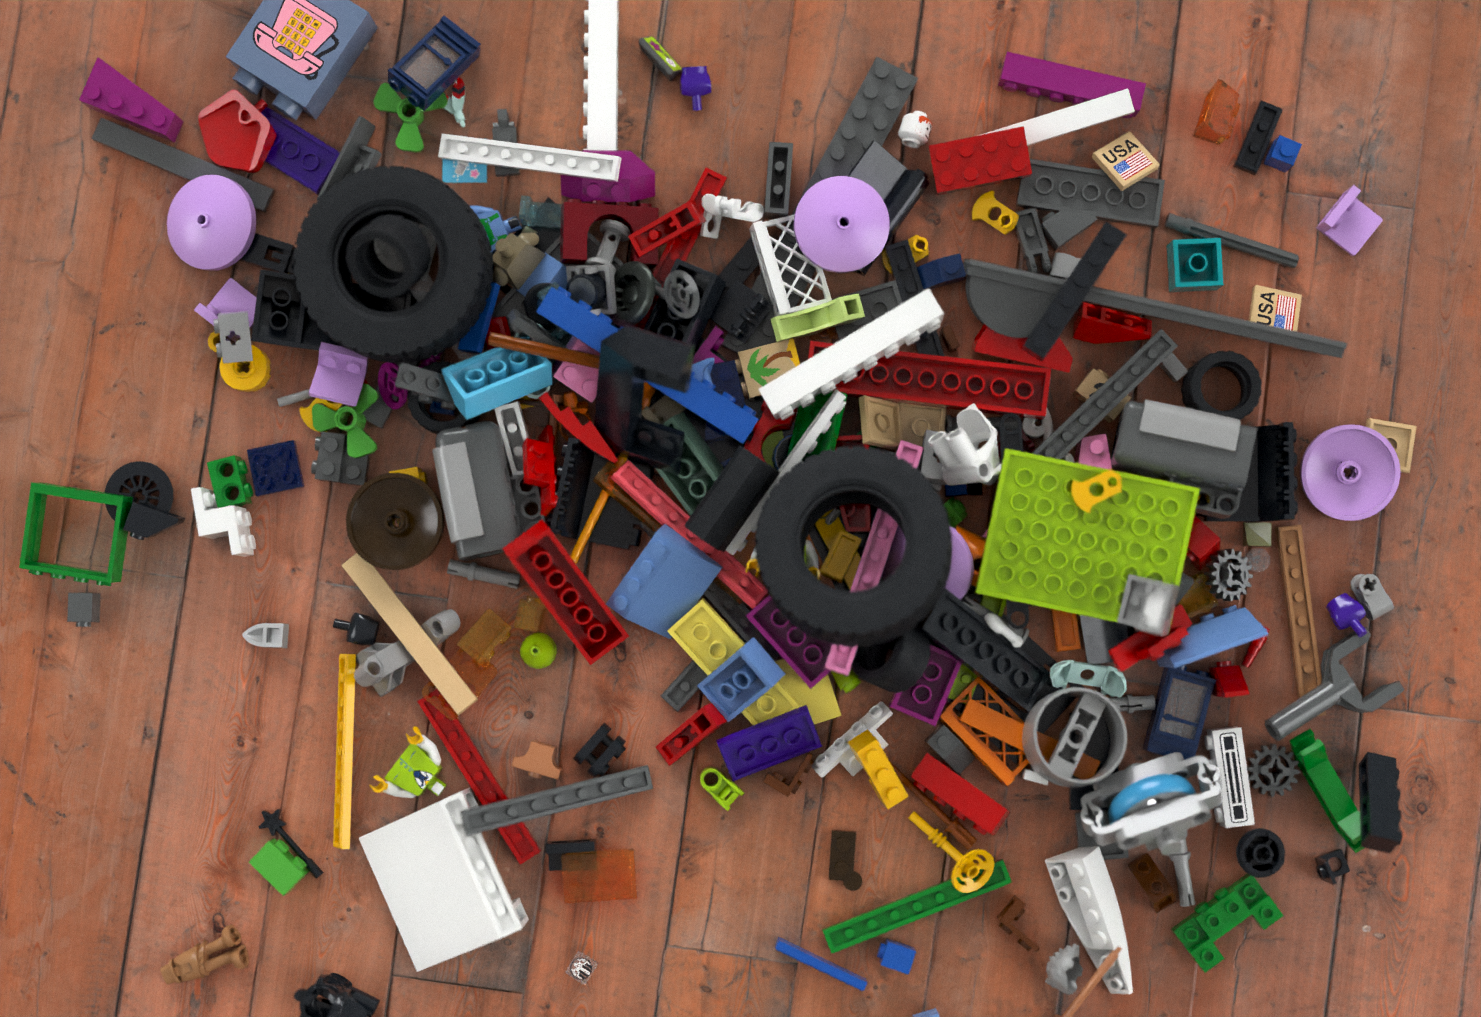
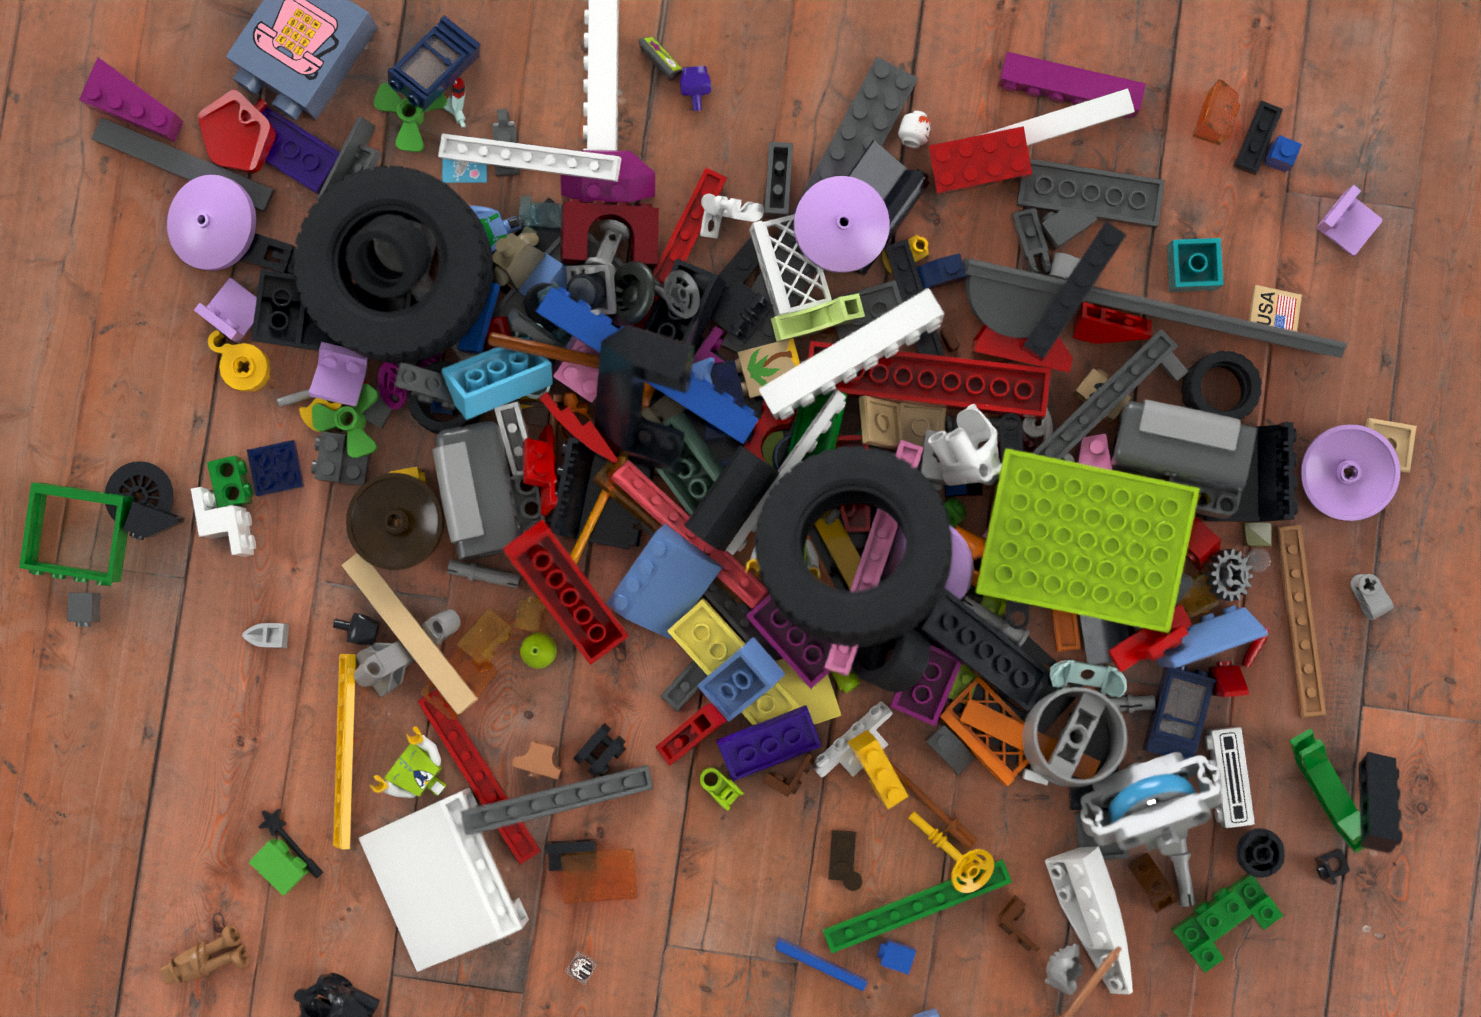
light grey brick [213,311,253,363] -> none
red slope [628,200,706,257] -> none
yellow tile [820,529,862,583] -> none
red wedge [910,753,1011,836] -> none
yellow piece [972,191,1019,235] -> none
white piece [984,613,1023,648] -> none
yellow piece [1071,469,1122,513] -> none
tan tile [1092,131,1160,191] -> none
light grey brick [1117,574,1180,635] -> none
dark grey axle [1164,213,1299,268] -> none
dark grey gear [1247,744,1300,797] -> none
dark grey piece [1264,627,1404,741] -> none
dark purple piece [1326,593,1367,637] -> none

